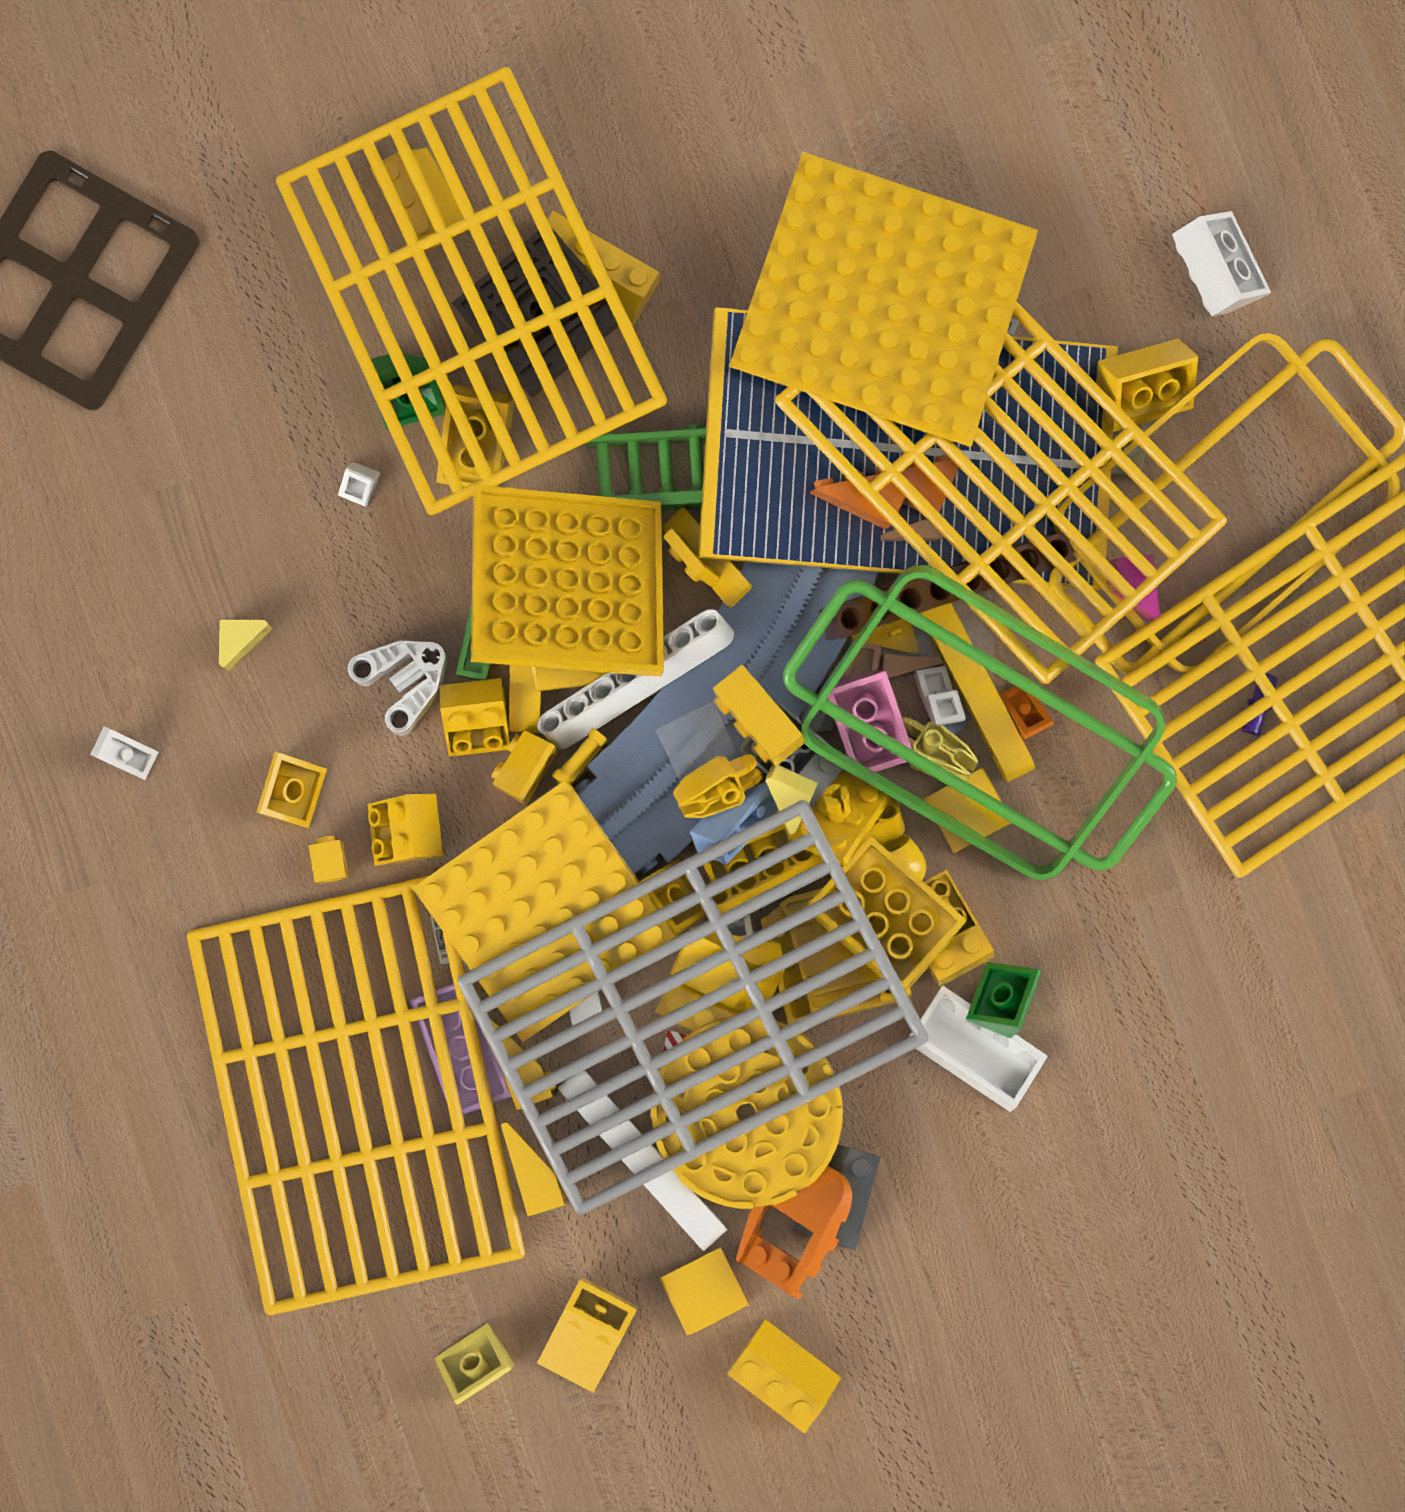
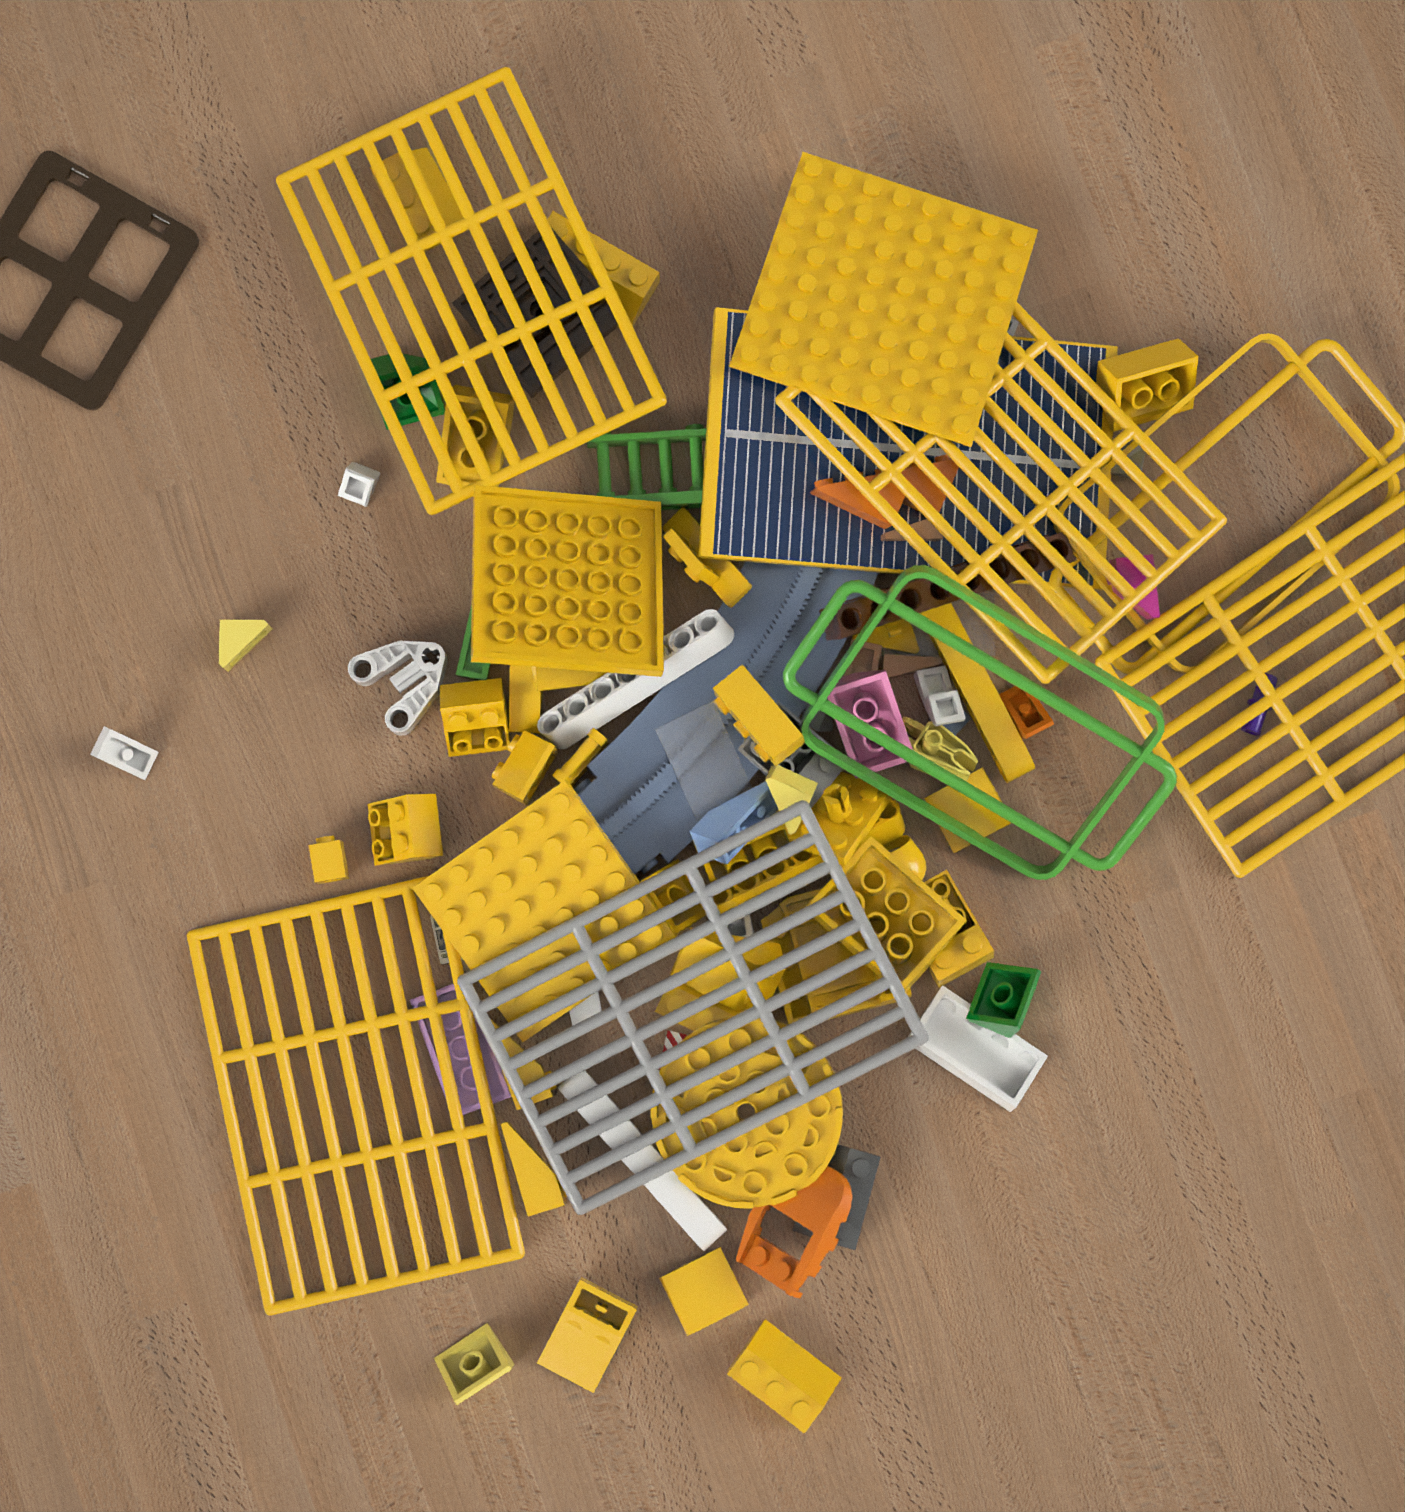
yellow slope [257,752,327,829] -> none
yellow hinge [673,754,763,818] -> none
white slope [1172,211,1271,317] -> none

